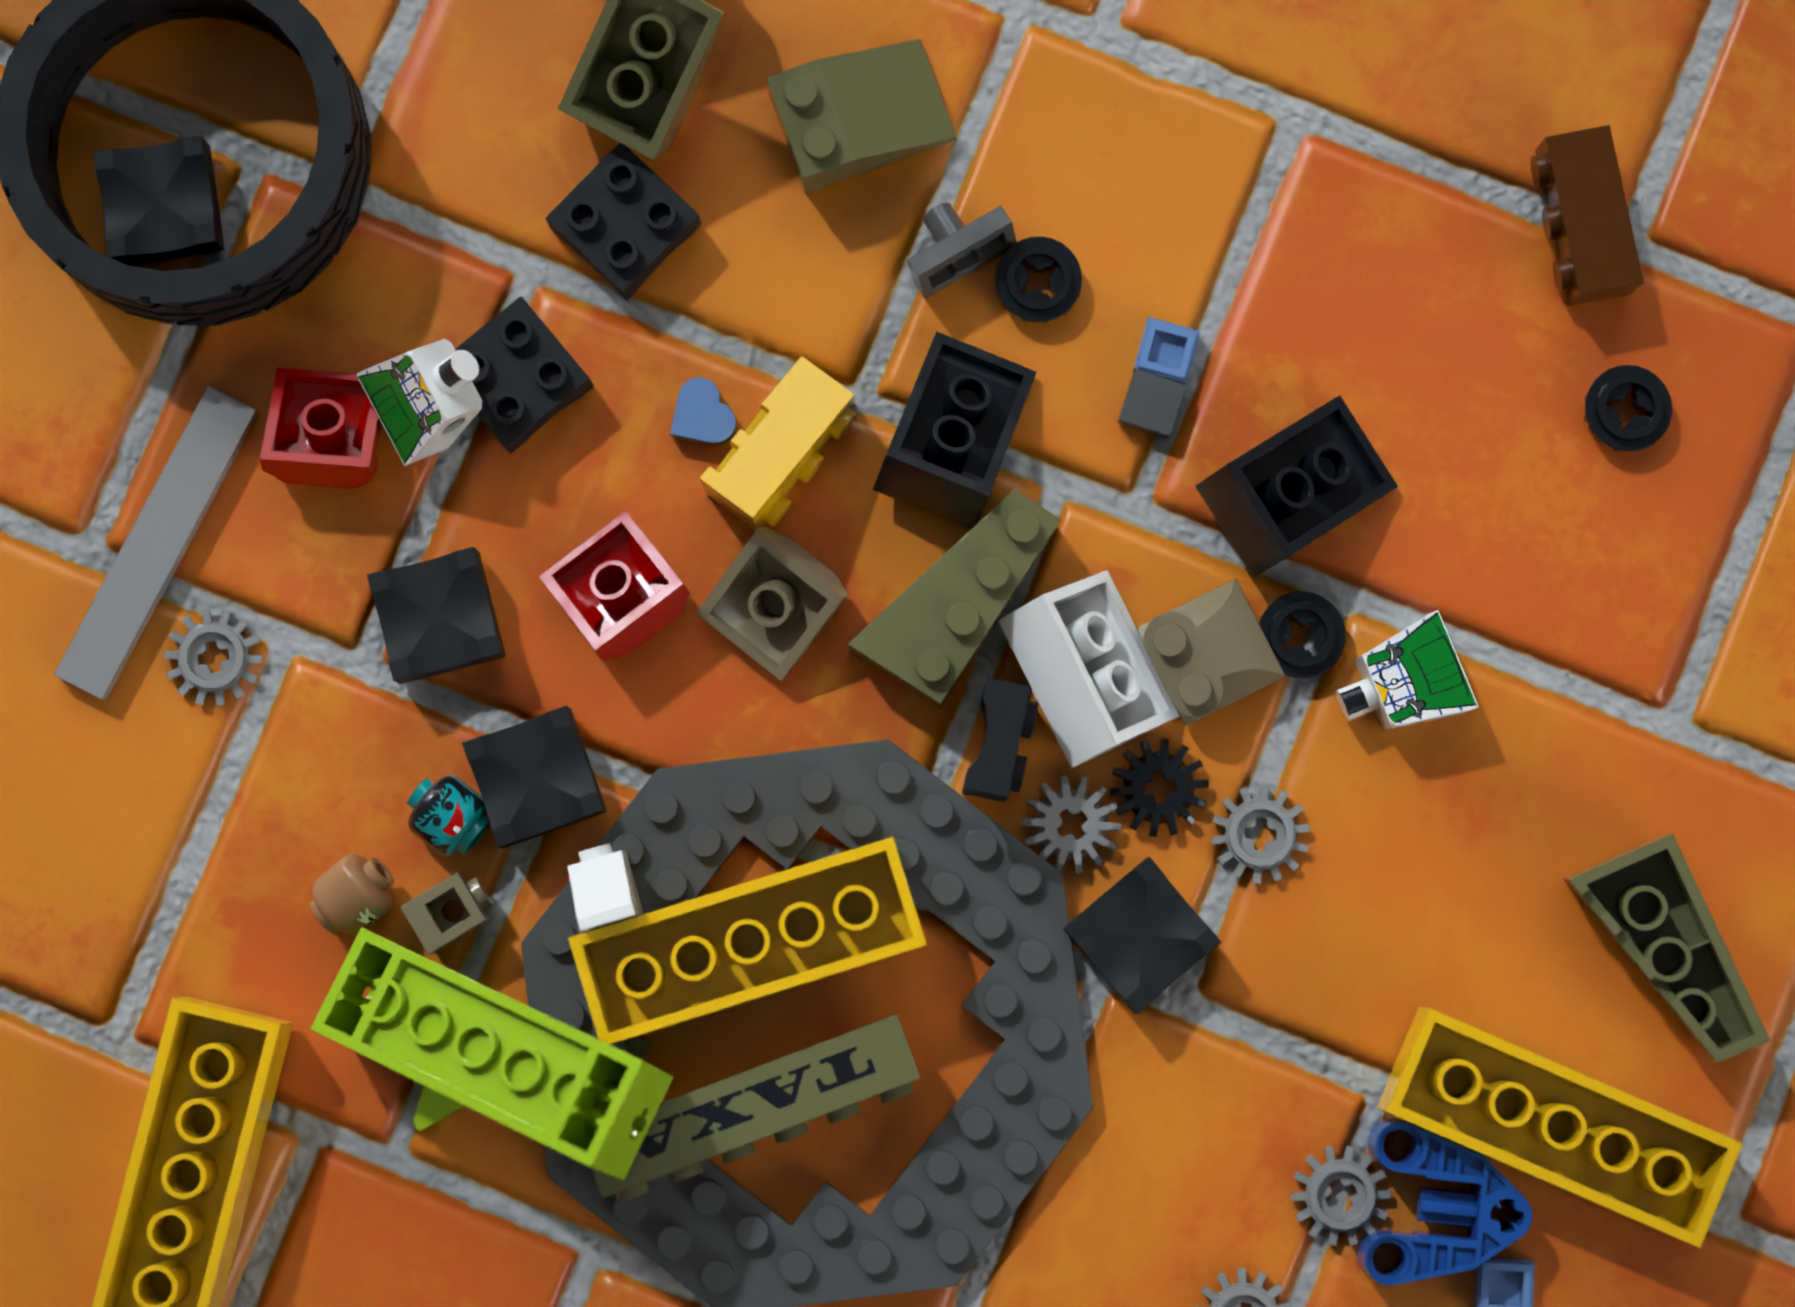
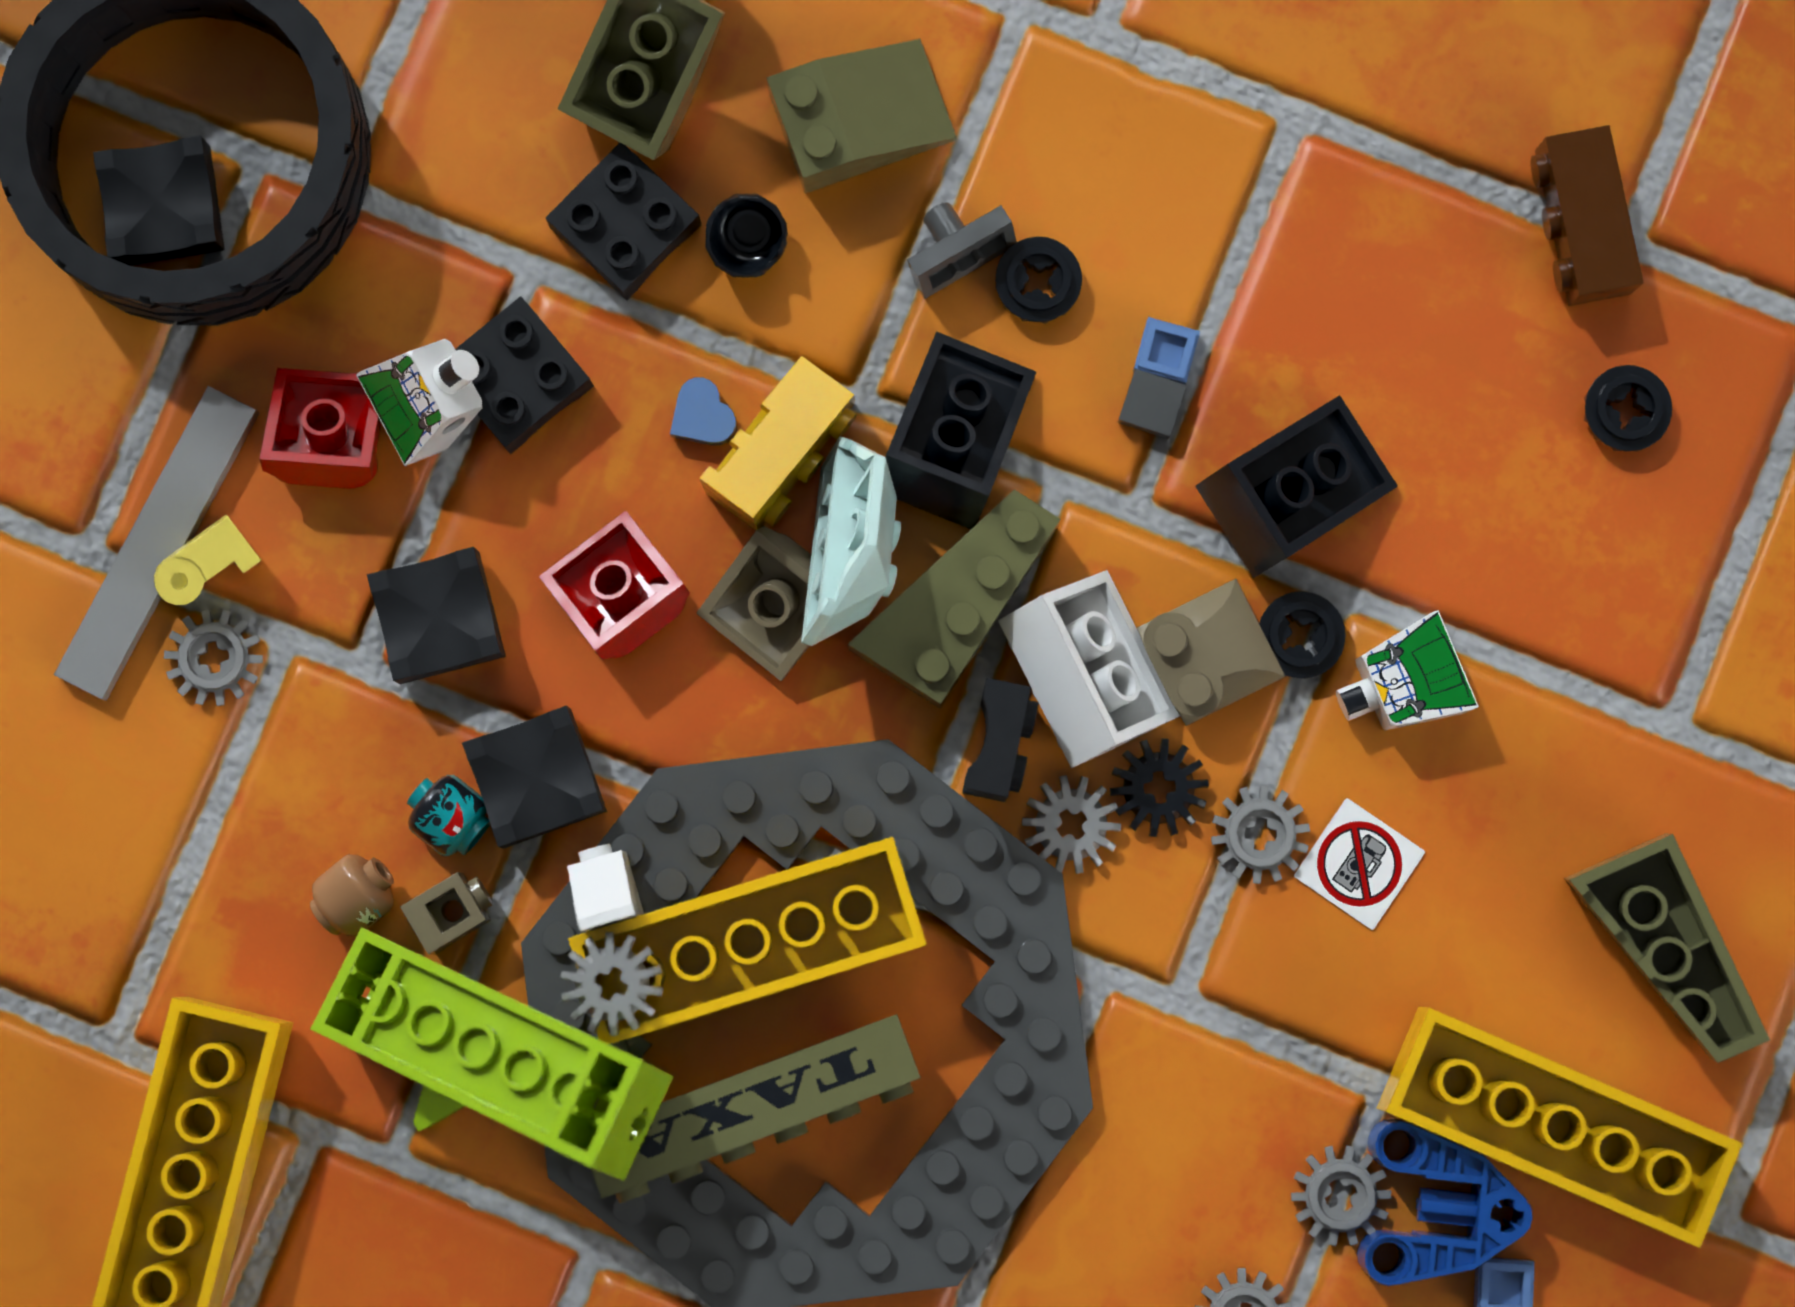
black brick [1063,857,1222,1014] -> none
none -> light yellow leg [154,515,261,605]
none -> light grey gear [560,932,663,1036]
none -> black hair [705,193,788,278]
none -> light aqua wedge [801,436,901,646]
none -> sticker [1294,798,1425,930]

